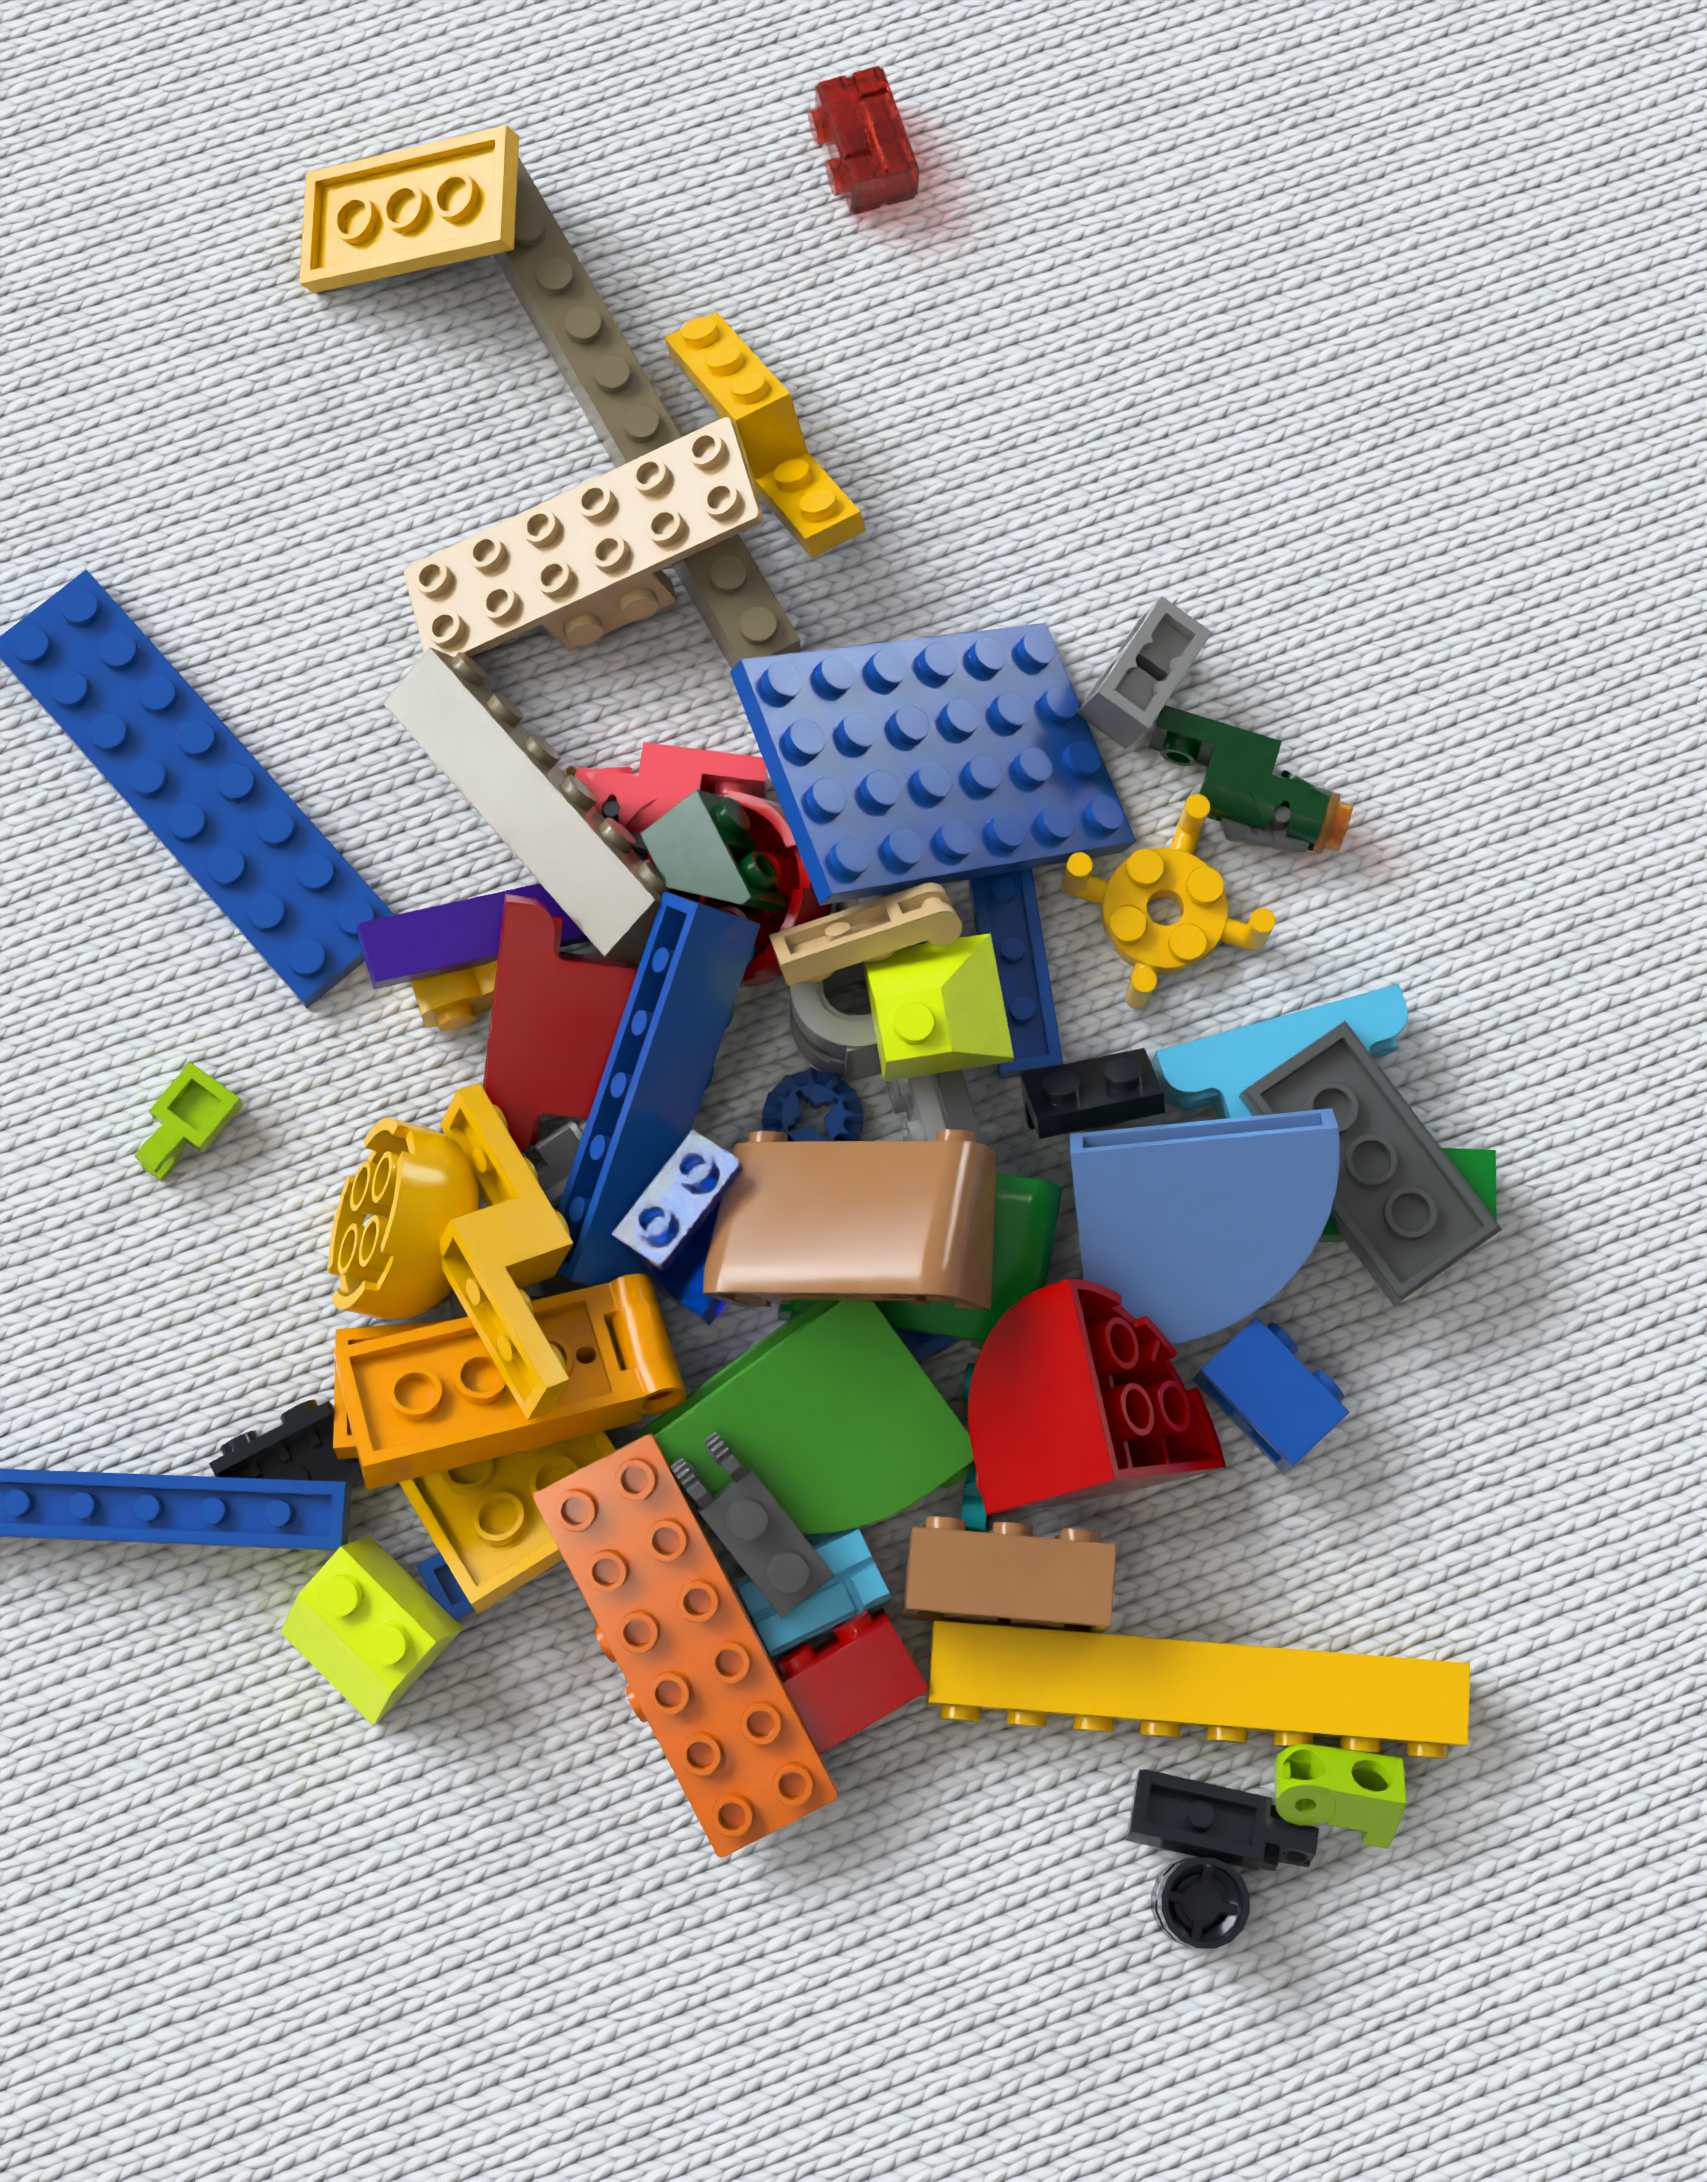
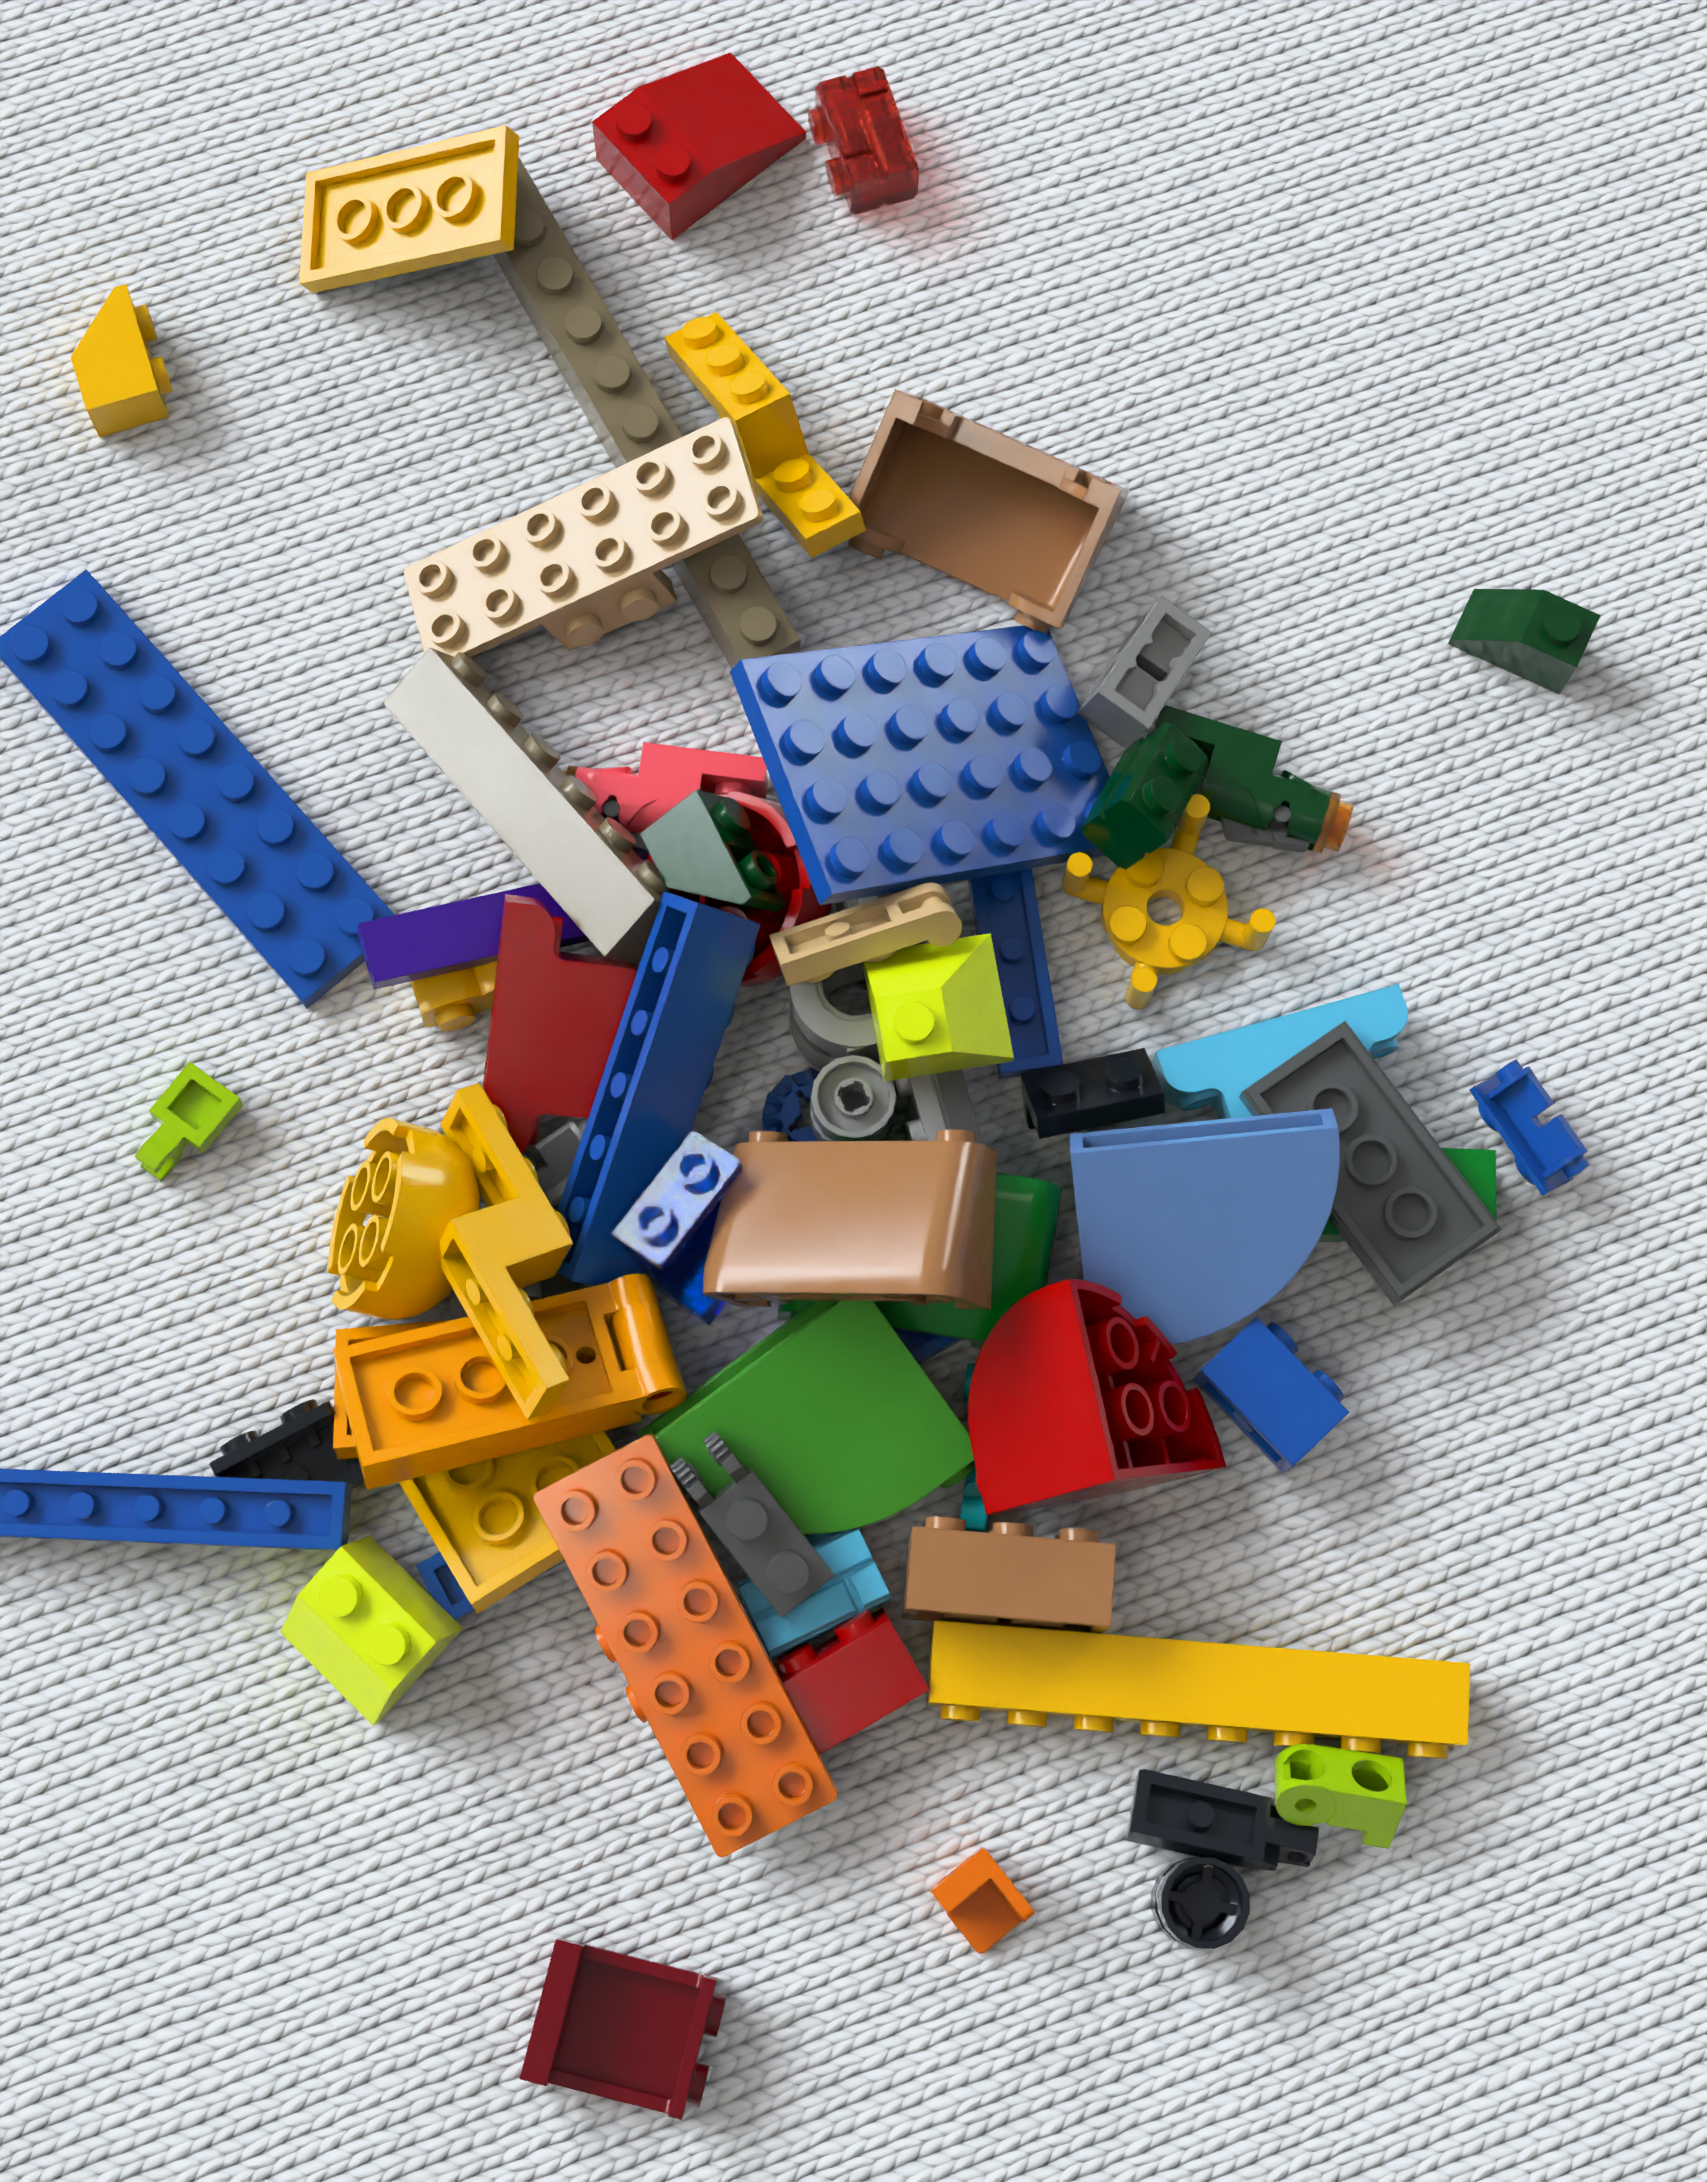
none -> yellow slope [71,284,173,437]
none -> dark red panel [520,1938,727,2120]
none -> red slope [592,52,806,240]
none -> light grey wheel [809,1055,896,1141]
none -> medium nougat windscreen [848,389,1129,634]
none -> orange panel [929,1847,1035,1954]
none -> dark green brick [1081,721,1210,870]
none -> dark green slope [1448,589,1601,694]
none -> blue hinge [1469,1059,1590,1196]

